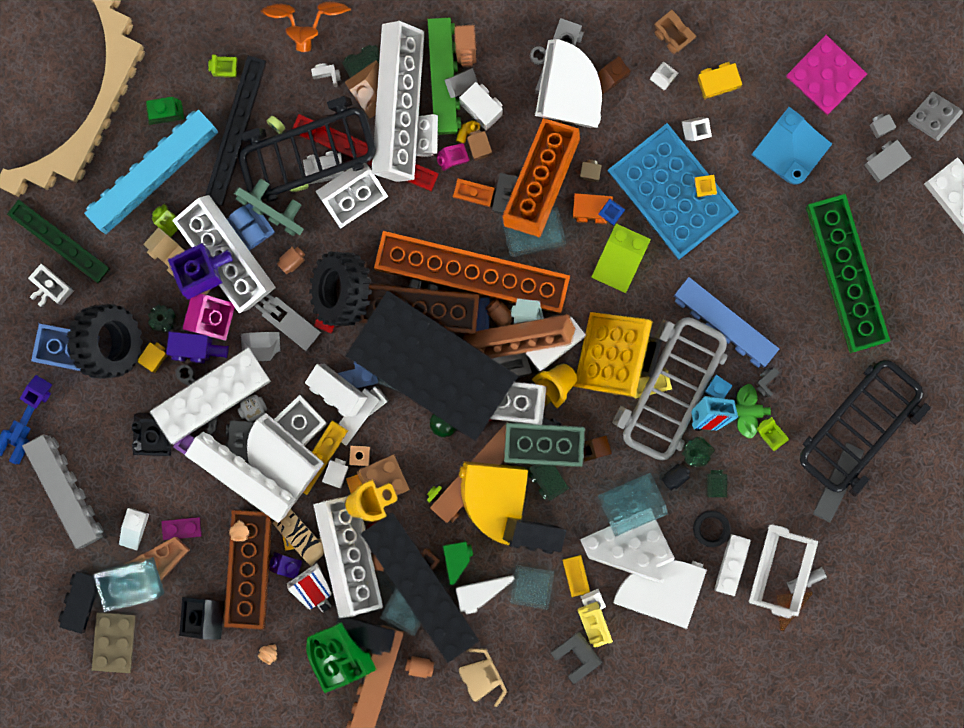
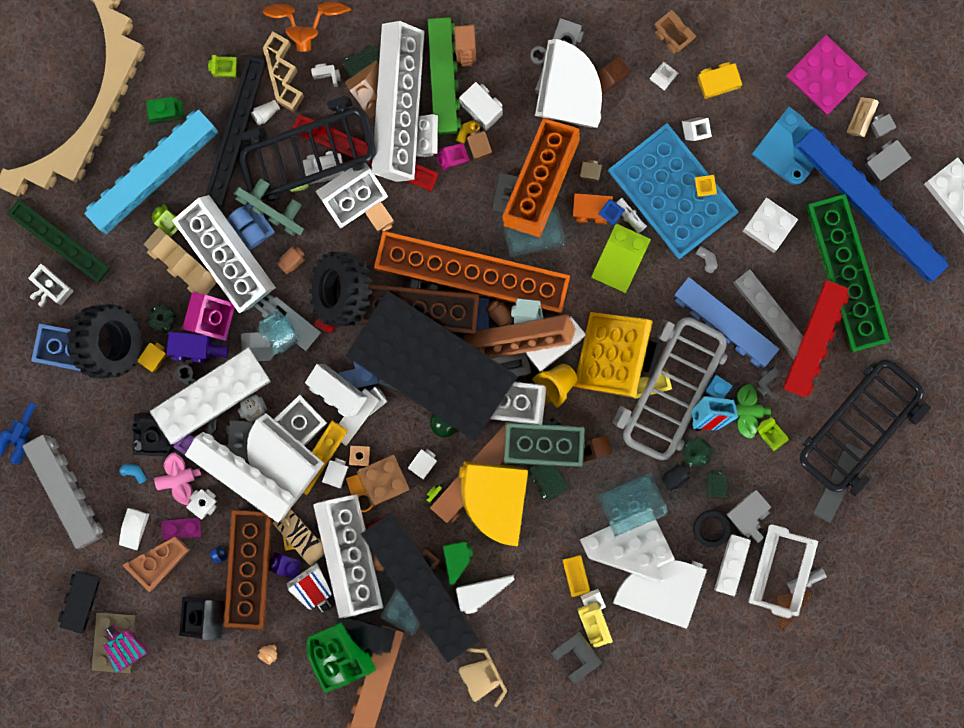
dark purple brick [20,375,52,409] -> none
clear light blue brick [93,557,165,612] -> none
dark purple brick [168,243,233,300] -> none
light nougat plate [229,520,249,541] -> none
yellowish green tile [267,116,285,134] -> none
yellow container [345,480,397,521] -> none
nougat brick [405,656,434,678] -> none
light grey tile [445,68,478,98] -> none
orange plate [453,178,495,207] -> none
black brick [503,517,567,554] -> none
clear light blue tile [510,565,555,610] -> none
light grey plate [908,91,963,141] -> none
none -> torso [103,624,150,674]
none -> dark azure arm [119,463,148,485]
none -> bright pink plant [154,452,202,505]
none -> white brick [187,489,217,519]
none -> blue hinge [209,546,227,563]
none -> white cone [251,100,280,125]
none -> clear light blue brick [258,309,300,354]
none -> tan brick [263,31,304,113]
none -> light nougat brick [365,202,394,233]
none -> white brick [408,449,437,479]
none -> white pin [616,198,647,234]
none -> light grey arm [696,246,718,273]
none -> light grey hinge [725,490,771,543]
none -> light grey brick [733,270,822,361]
none -> white brick [743,197,798,253]
none -> red brick [782,280,850,398]
none -> blue brick [795,128,949,283]
none -> tan plate [847,97,879,137]

